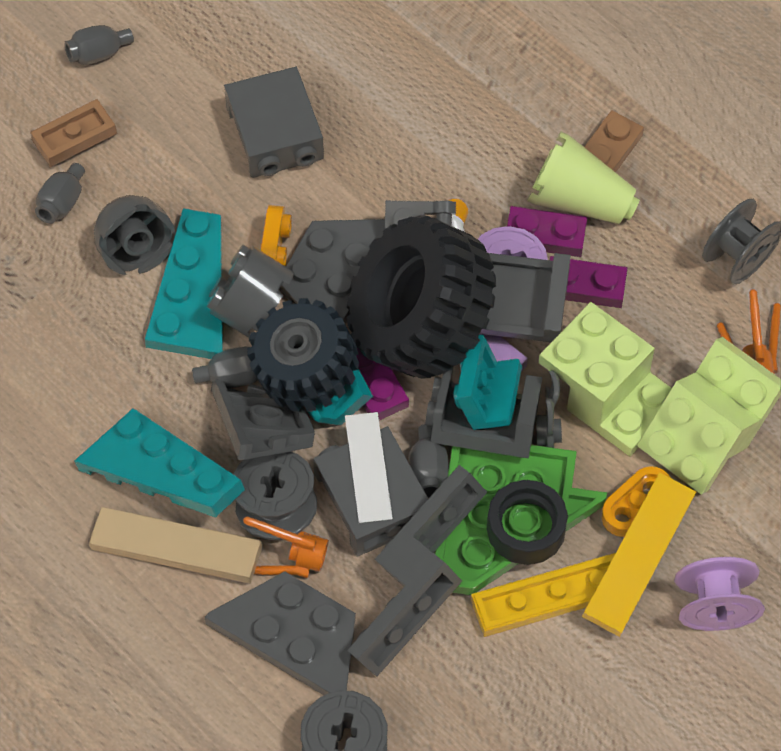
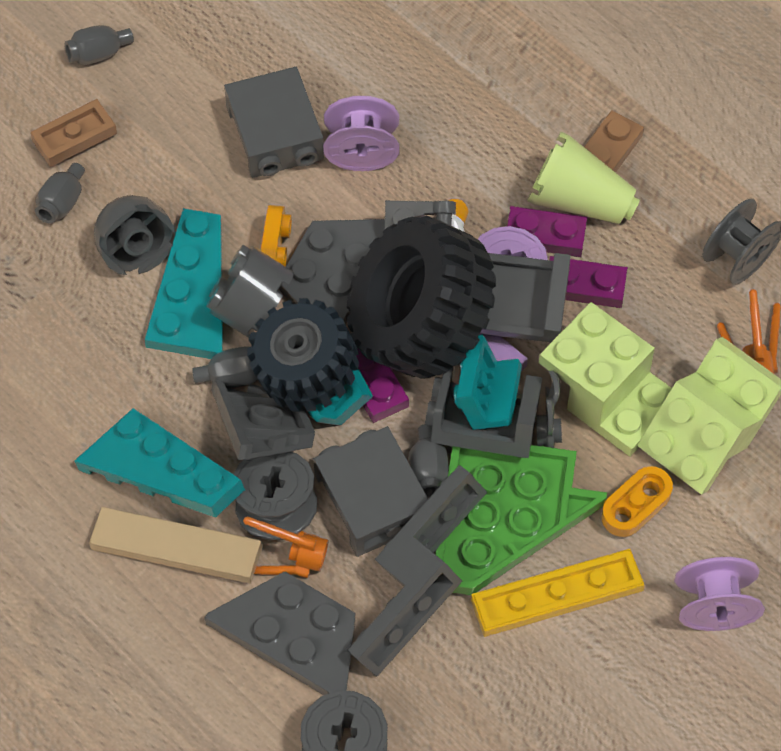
white sticker [345,412,392,523] -> none
black tyre [486,480,568,565] -> none
yellow tile [582,472,696,637] -> none
none -> lavender piece [323,96,399,171]

